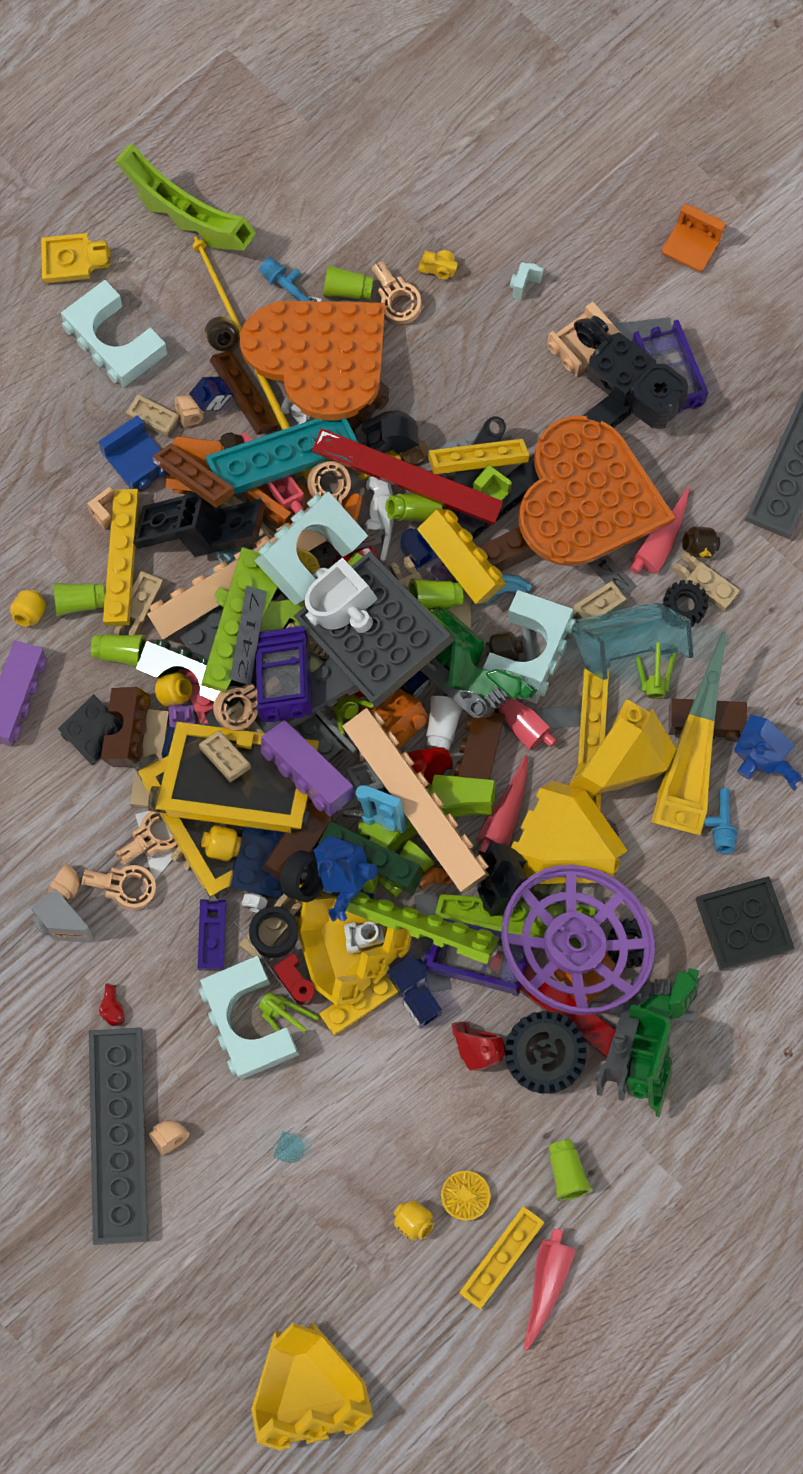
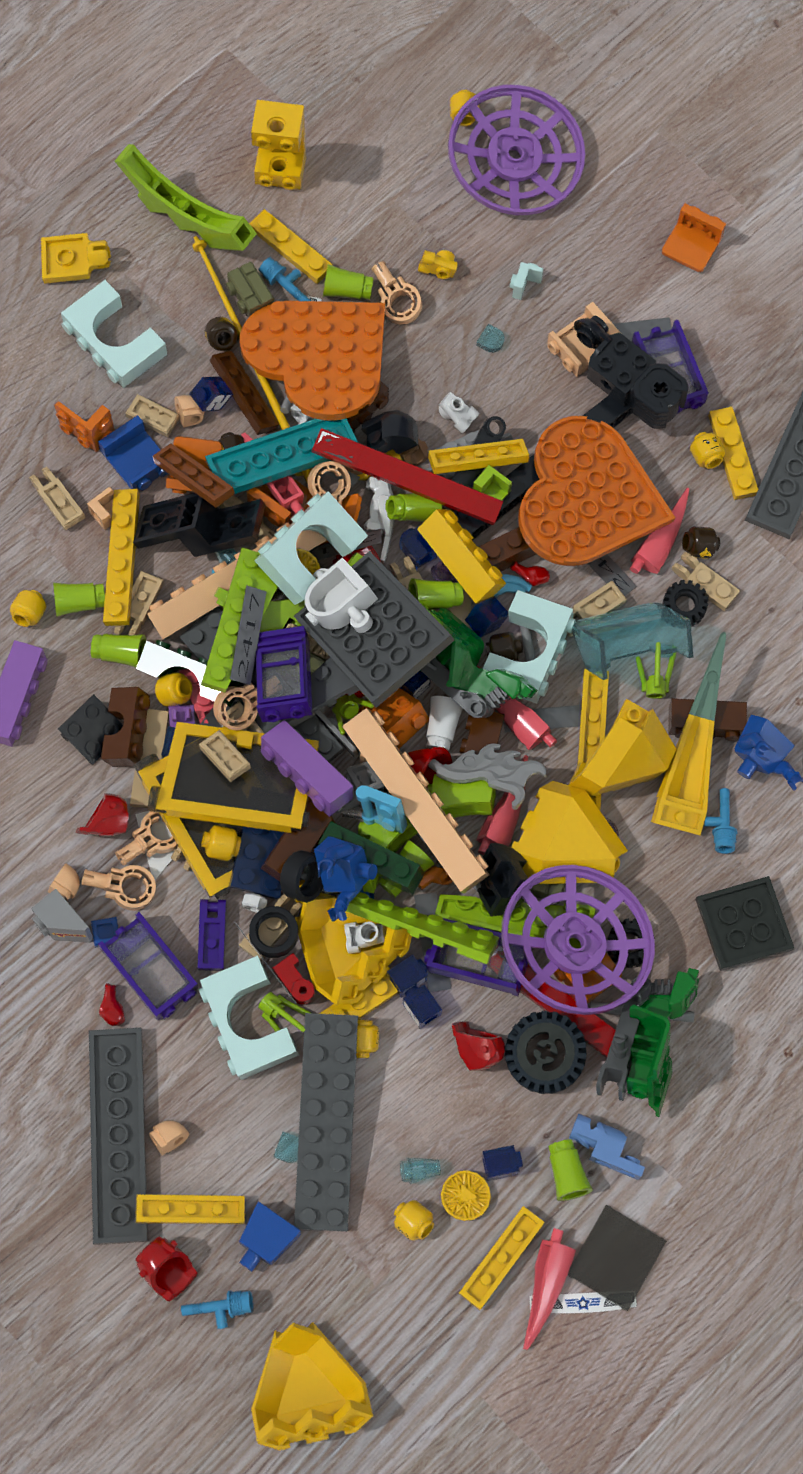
none -> tan hinge [29,466,85,531]
none -> orange bracket [54,401,115,452]
none -> red helmet [75,793,129,837]
none -> blue tile [91,917,120,948]
none -> clear door [98,912,198,1020]
none -> red helmet [135,1237,197,1302]
none -> yellow plate [136,1195,245,1224]
none -> dark azure piece [181,1290,254,1329]
none -> olive brick [226,262,275,317]
none -> blue torso [239,1201,301,1272]
none -> yellow plate [249,209,333,284]
none -> yellow plate [251,100,306,190]
none -> dark grey plate [294,1013,358,1232]
none -> yellow head [356,1020,379,1058]
none -> clear light blue cone [400,1157,441,1184]
none -> light grey piece [429,743,546,810]
none -> white plate [439,392,479,433]
none -> medium lavender dish [448,85,585,215]
none -> yellow head [450,90,480,126]
none -> clear blue brick [465,596,509,638]
none -> clear light blue tile [476,324,504,353]
none -> clear blue brick [481,1145,523,1181]
none -> red animal [510,562,550,586]
none -> white sticker [529,1291,637,1313]
none -> clear smoke piece [568,1205,666,1311]
none -> medium blue plate [569,1114,645,1180]
none -> yellow head [690,432,726,469]
none -> yellow plate [708,407,758,500]

